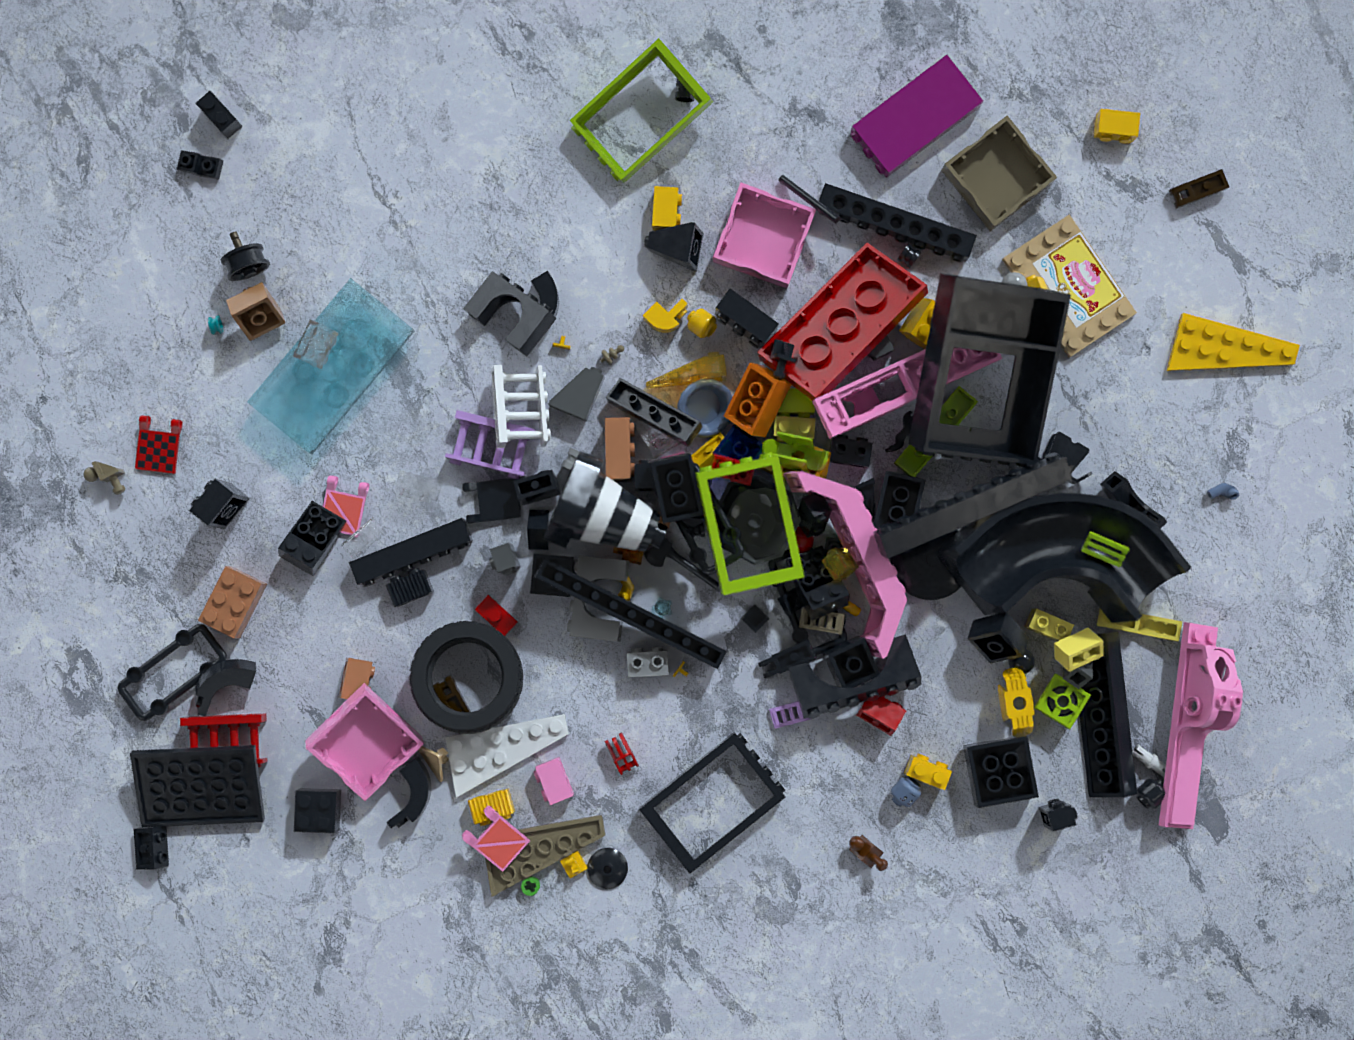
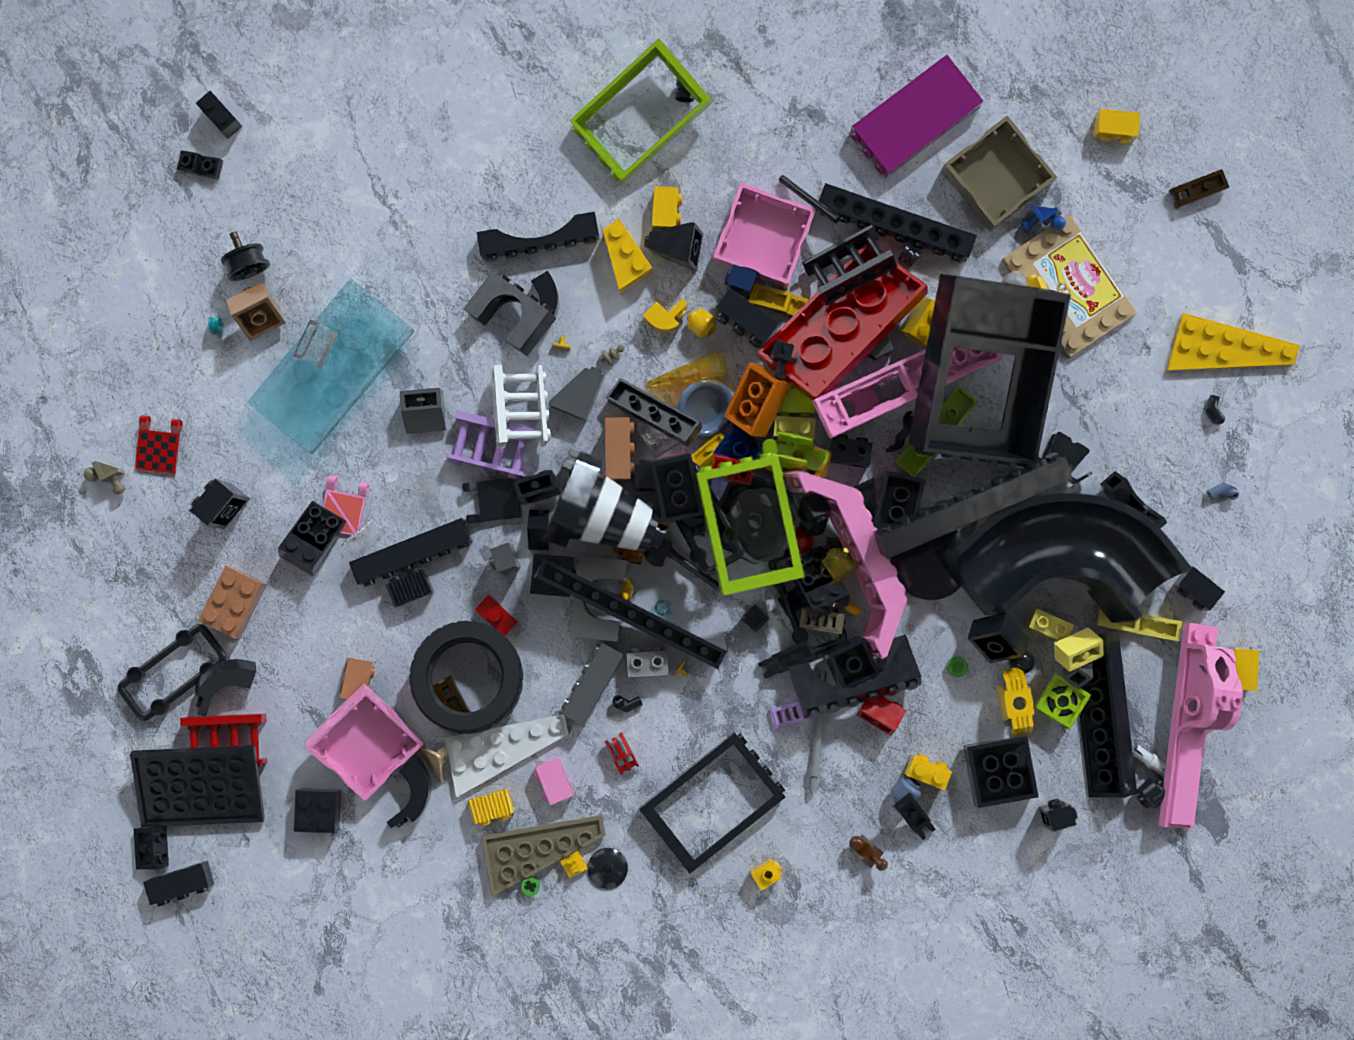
flag [462,805,530,872] -> none
lime tile [1081,531,1129,568] -> none
none -> black brick [143,860,214,907]
none -> dark grey slope [399,388,446,434]
none -> black arch [476,211,600,261]
none -> dark grey brick [561,643,624,726]
none -> yellow wedge [602,219,653,294]
none -> black arm [612,695,643,713]
none -> dark blue brick [724,265,757,299]
none -> yellow slope [749,283,810,317]
none -> yellow brick [750,858,783,891]
none -> black fence [802,225,897,306]
none -> light grey bar [808,670,827,793]
none -> black hinge [893,793,936,840]
none -> bright green tile [946,657,968,677]
none -> blue piece [1021,205,1066,232]
none -> black brick [1172,566,1225,611]
none -> black arm [1205,395,1225,425]
none -> yellow brick [1228,648,1259,691]

